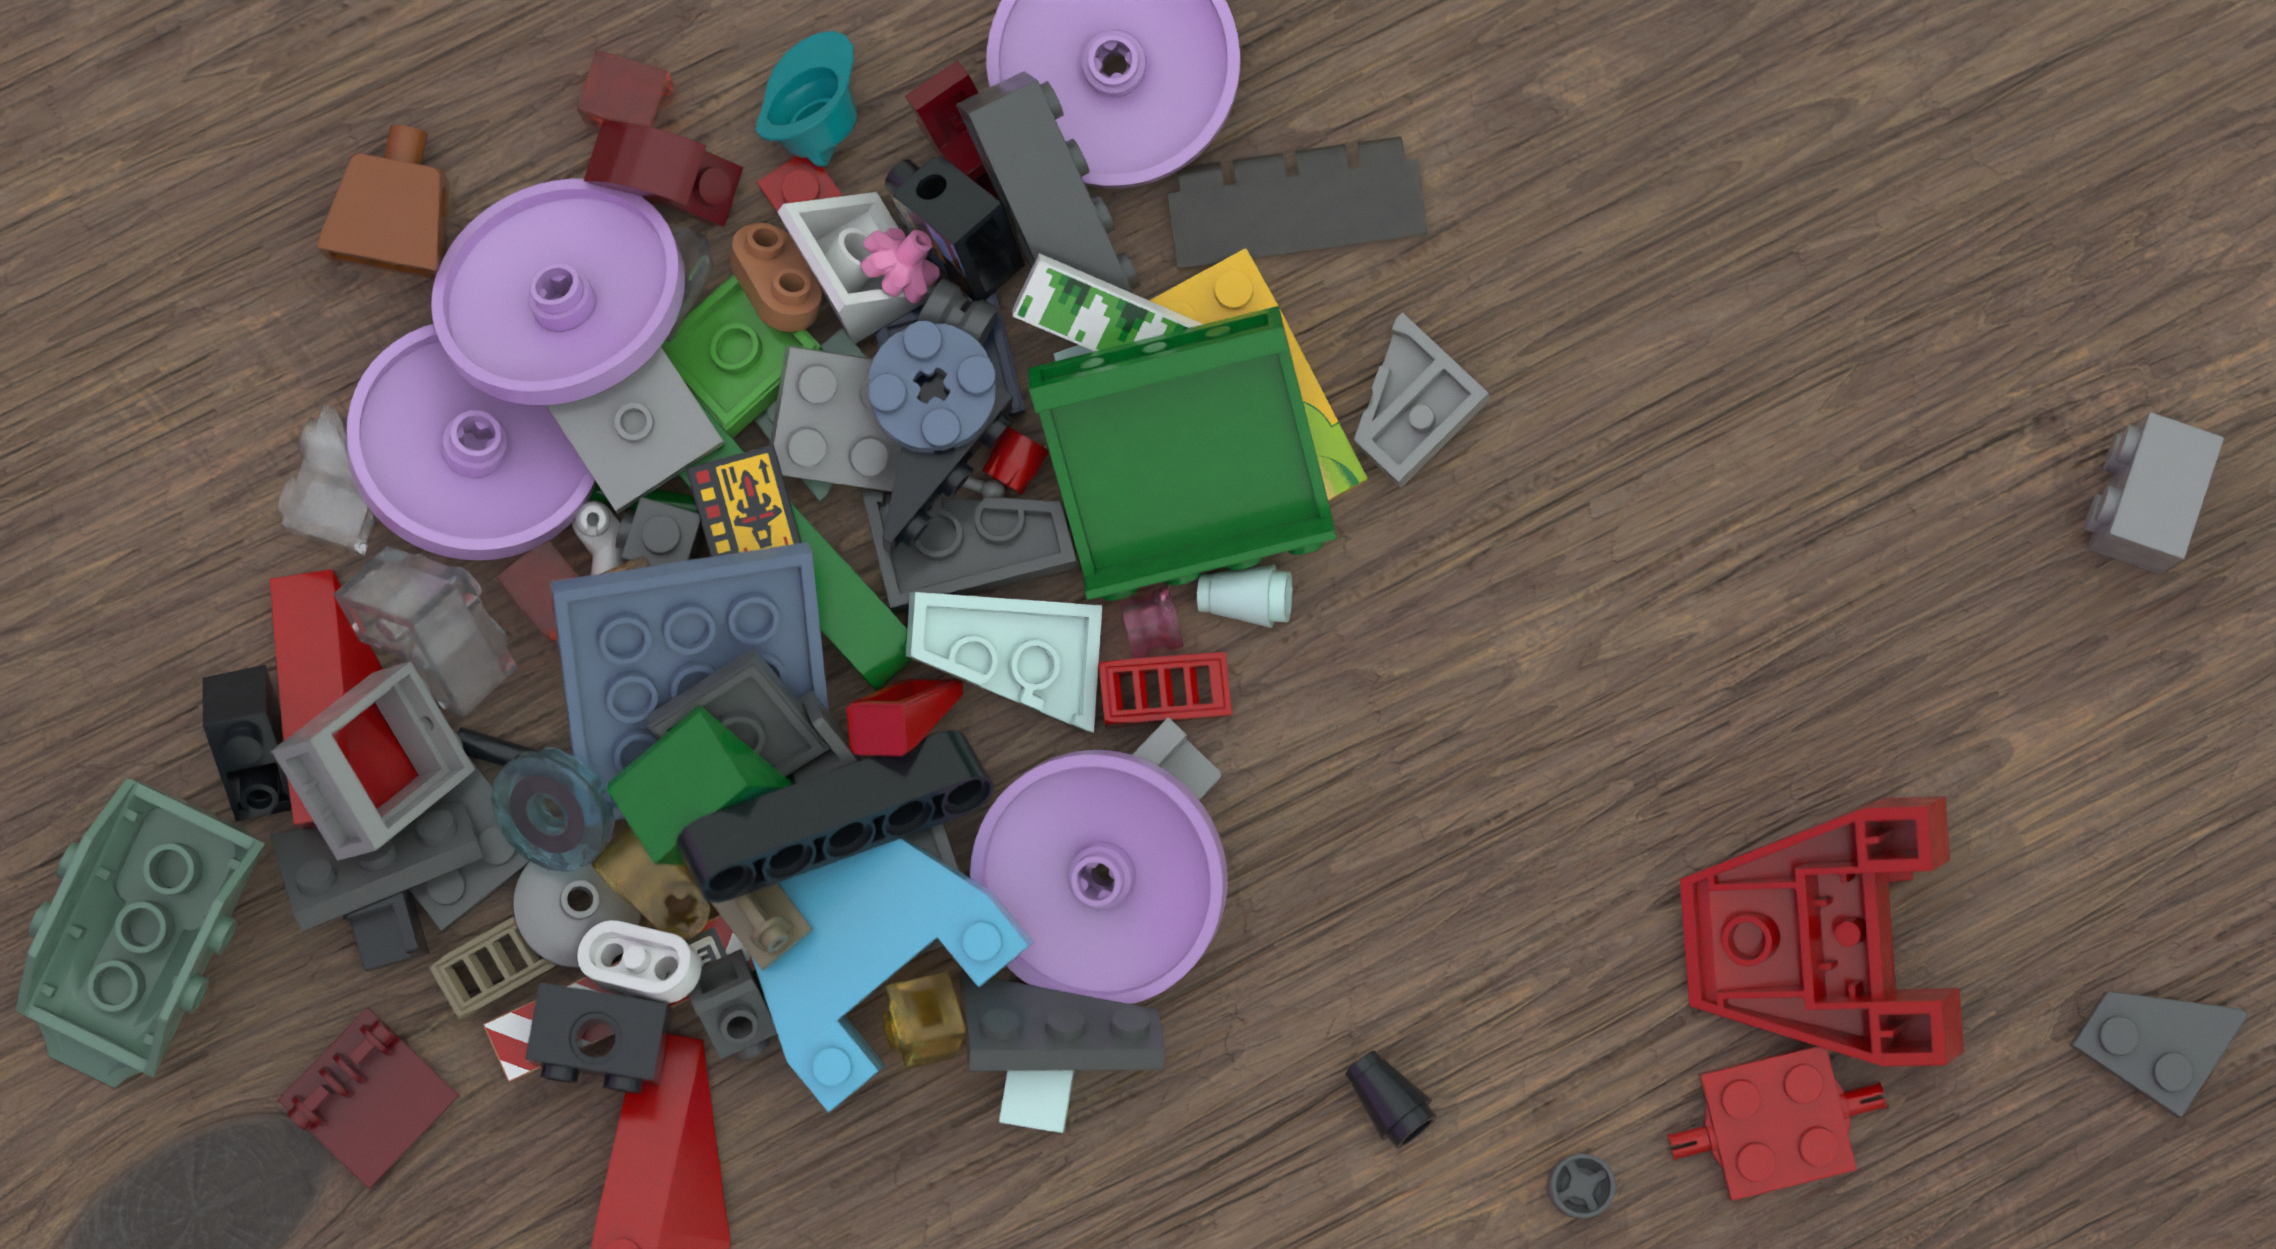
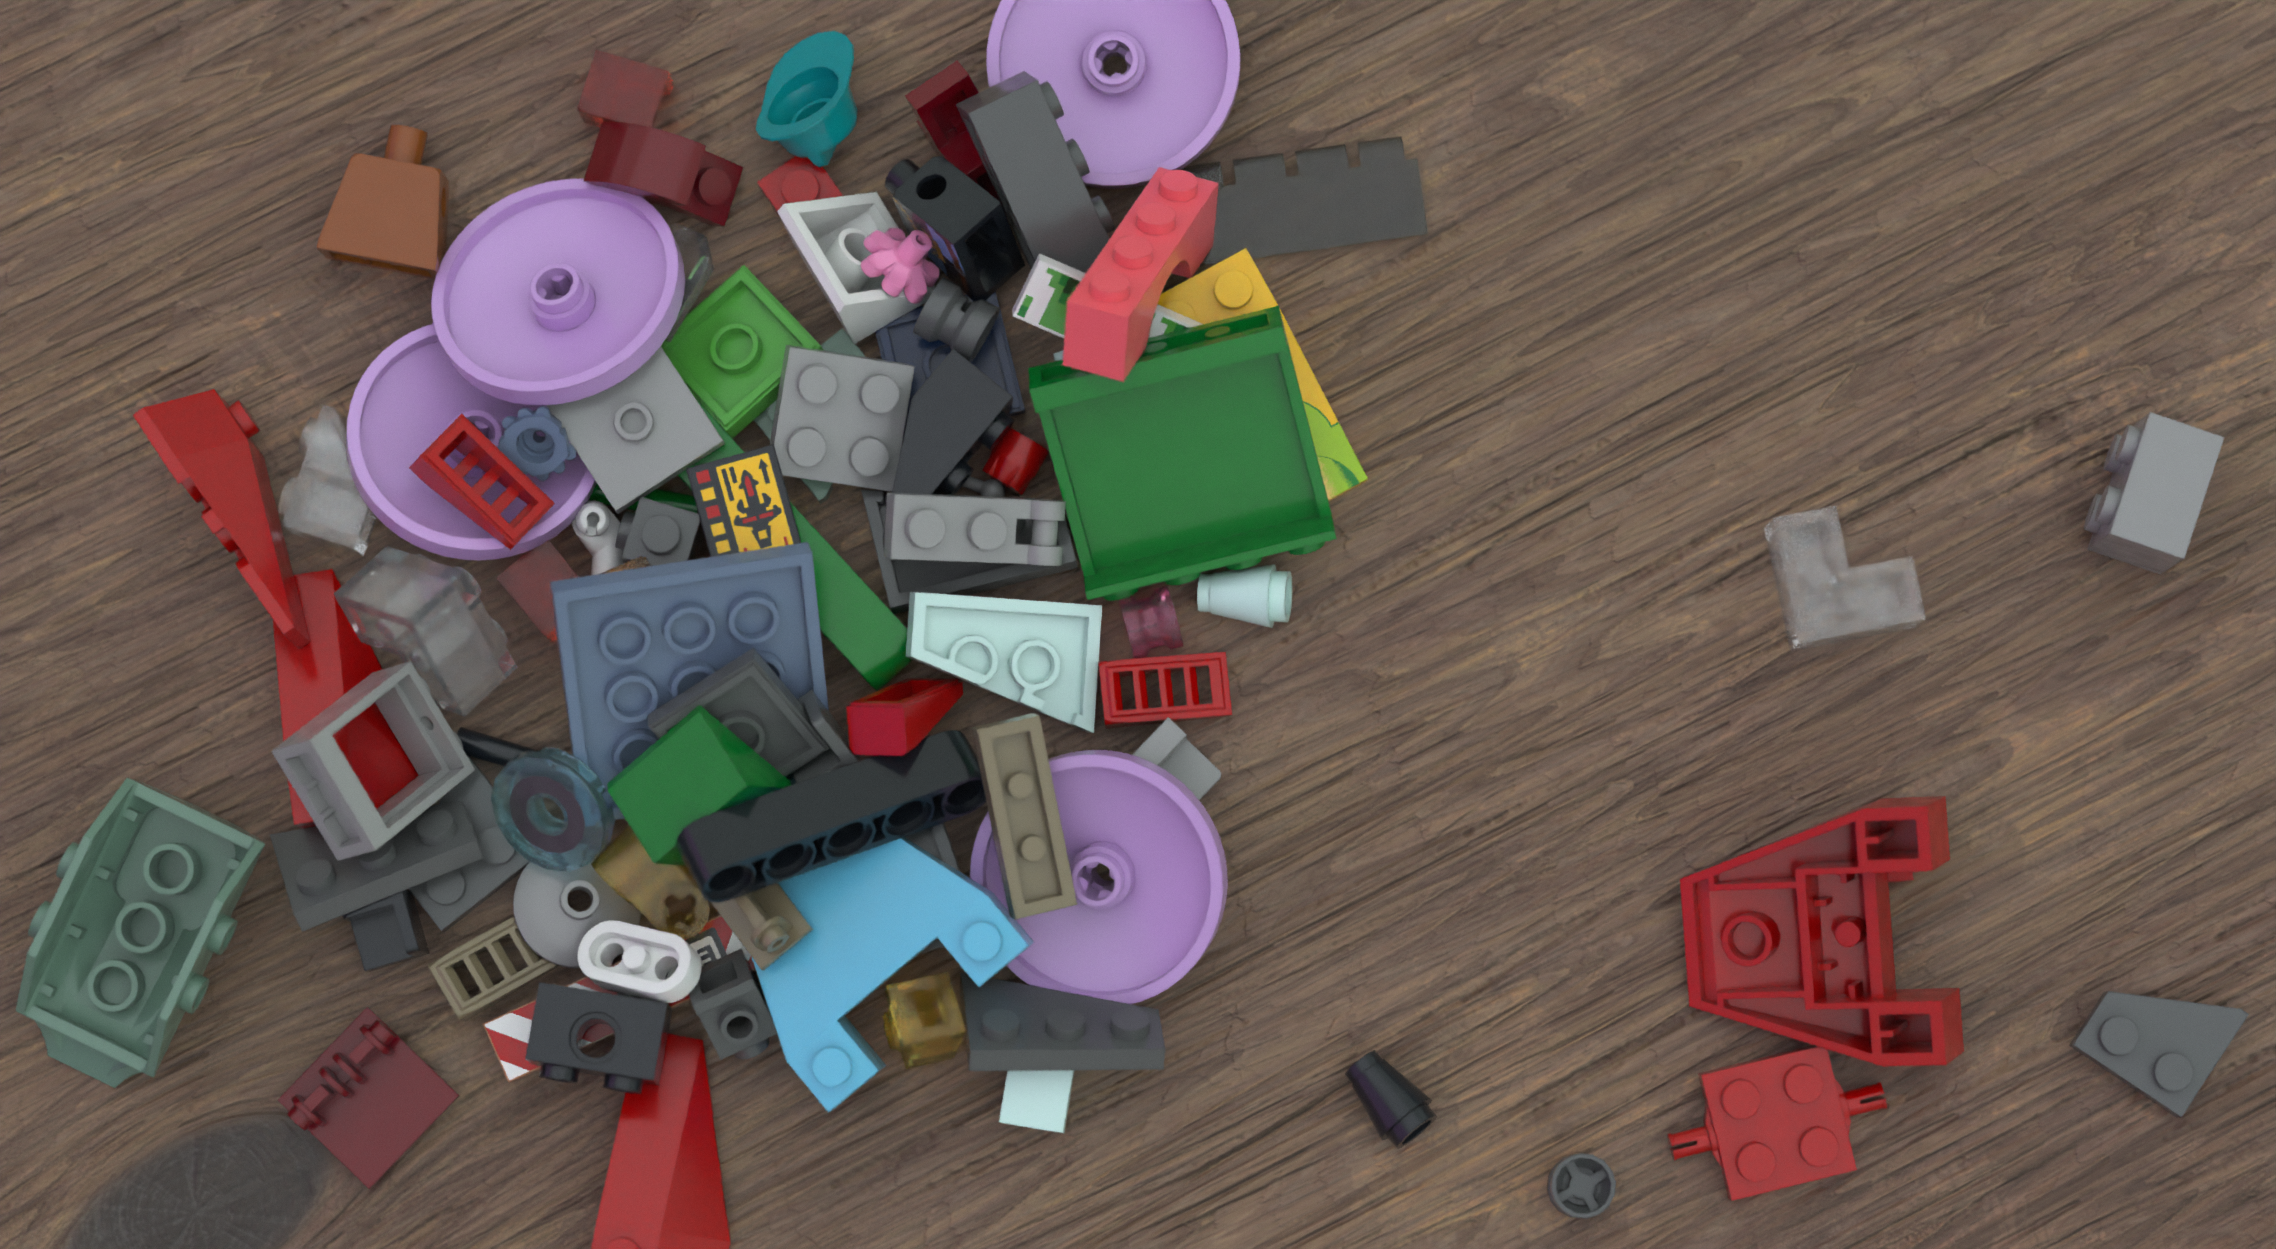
black slope [203,665,292,822] -> none
nougat plate [729,223,822,332] -> none
sand blue plate [868,321,995,453] -> none
light grey wing [1354,312,1490,489] -> none
none -> red wedge [133,389,310,649]
none -> red slope [409,414,555,550]
none -> sand blue animal [498,406,576,481]
none -> light grey plate [883,492,1066,566]
none -> dark tan plate [971,713,1077,920]
none -> coral arch [1063,167,1219,382]
none -> clear brick [1764,506,1926,652]

